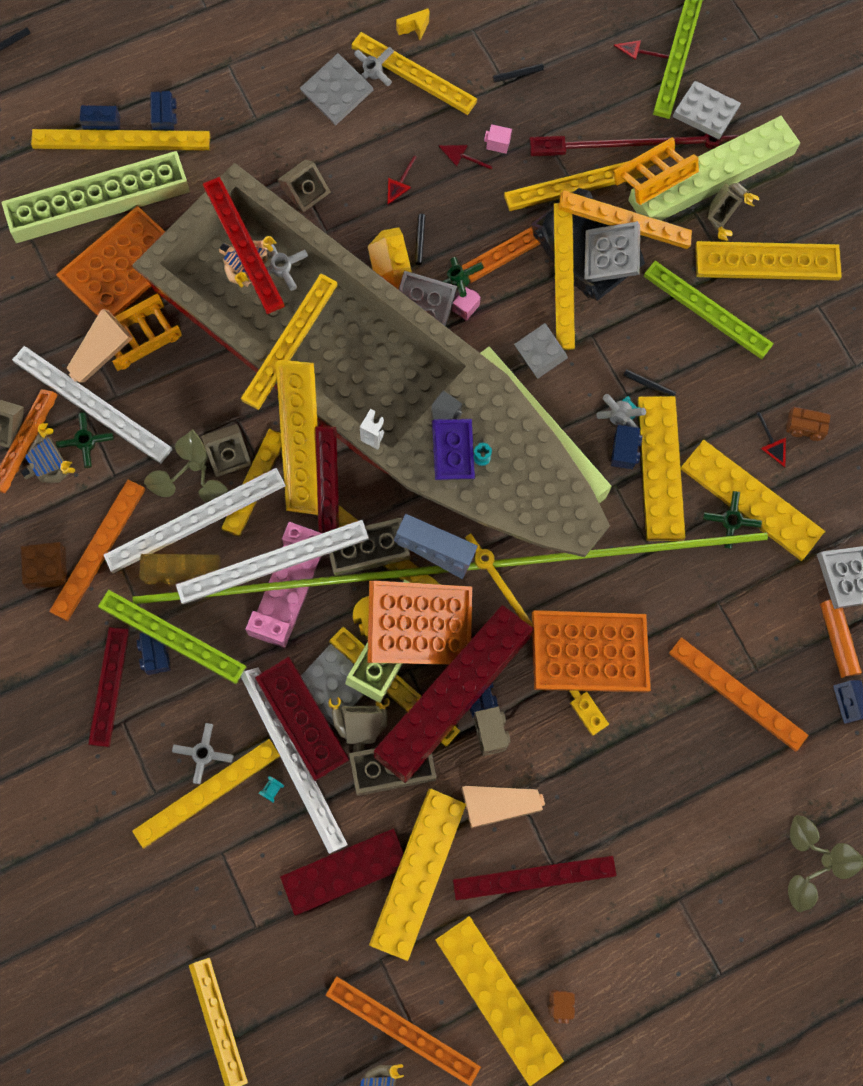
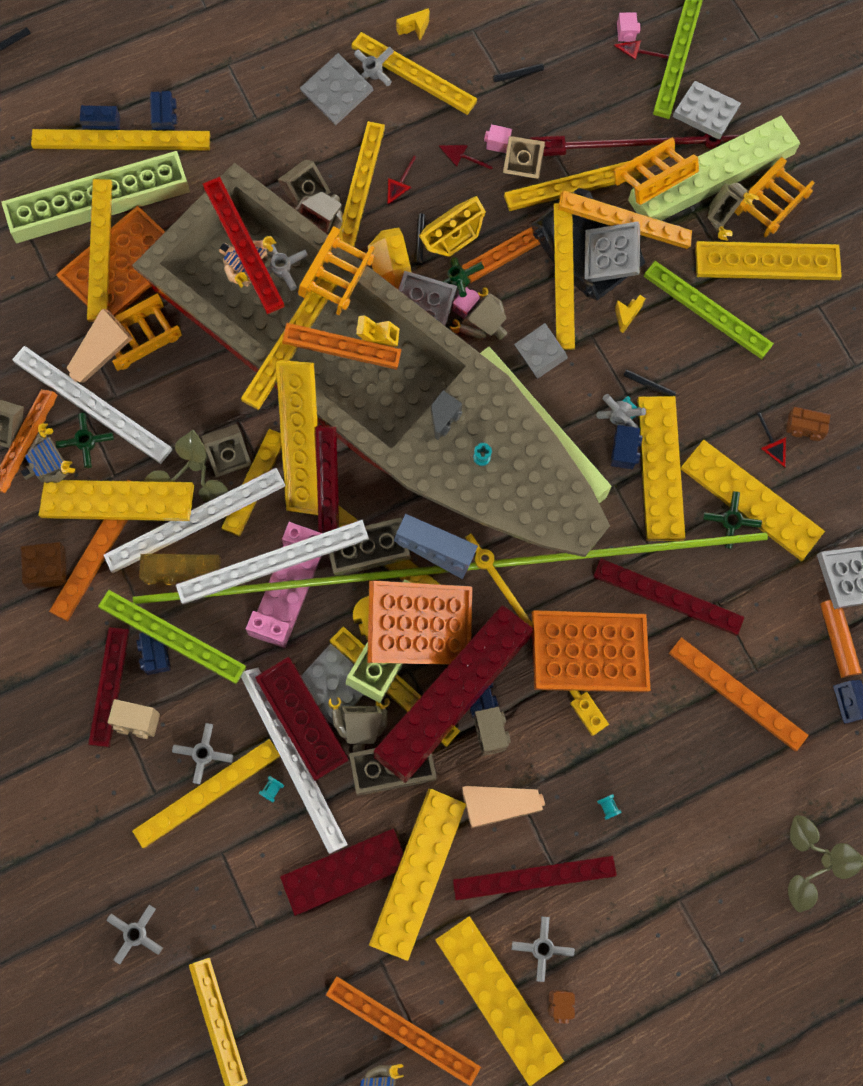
white hinge [360,409,384,449] -> none
dark purple tile [432,419,475,480] -> none
none -> yellow plate [39,480,194,521]
none -> yellow plate [87,179,112,322]
none -> light grey bar [107,905,163,964]
none -> tan brick [108,699,160,739]
none -> orange plate [282,323,402,370]
none -> dark tan torso [295,192,343,234]
none -> light orange fence [298,226,375,315]
none -> yellow plate [339,121,385,247]
none -> yellow brick [356,315,400,347]
none -> yellow wedge [419,196,486,257]
none -> dark tan torso [450,288,508,340]
none -> tan brick [503,136,545,179]
none -> light grey bar [512,917,575,982]
none -> dark red plate [593,559,745,636]
none -> teal bush [597,794,622,820]
none -> yellow slope [615,295,646,333]
none -> bright pink brick [617,13,640,42]
none -> light orange fence [734,157,815,237]

